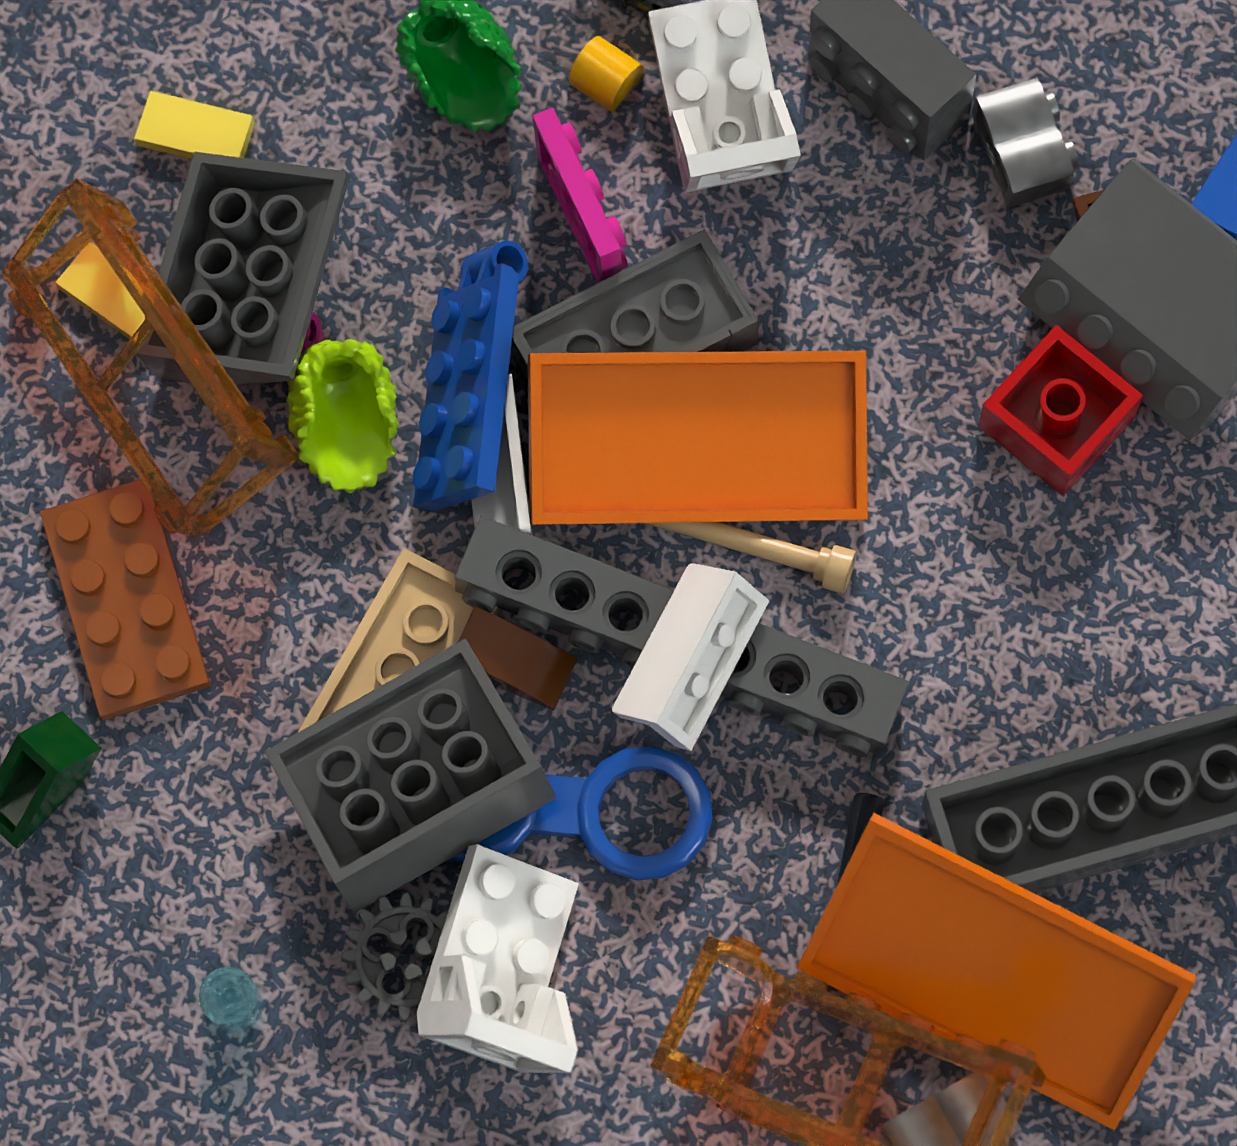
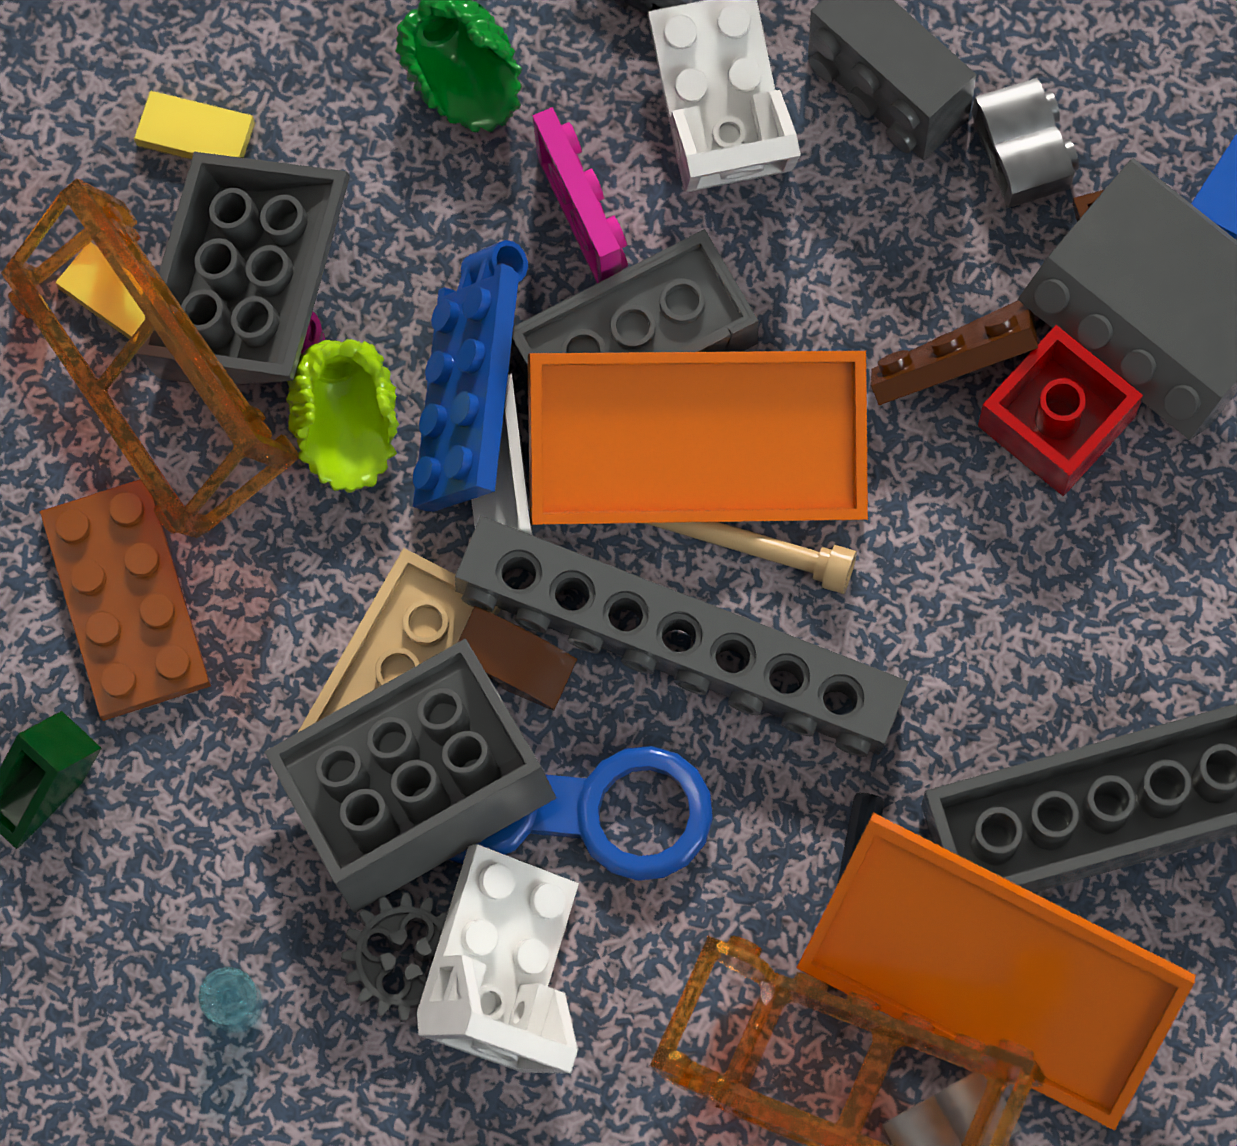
yellow brick [569,36,645,113] -> none
white panel [612,563,769,751] -> none
none -> reddish brown wing [871,300,1038,405]

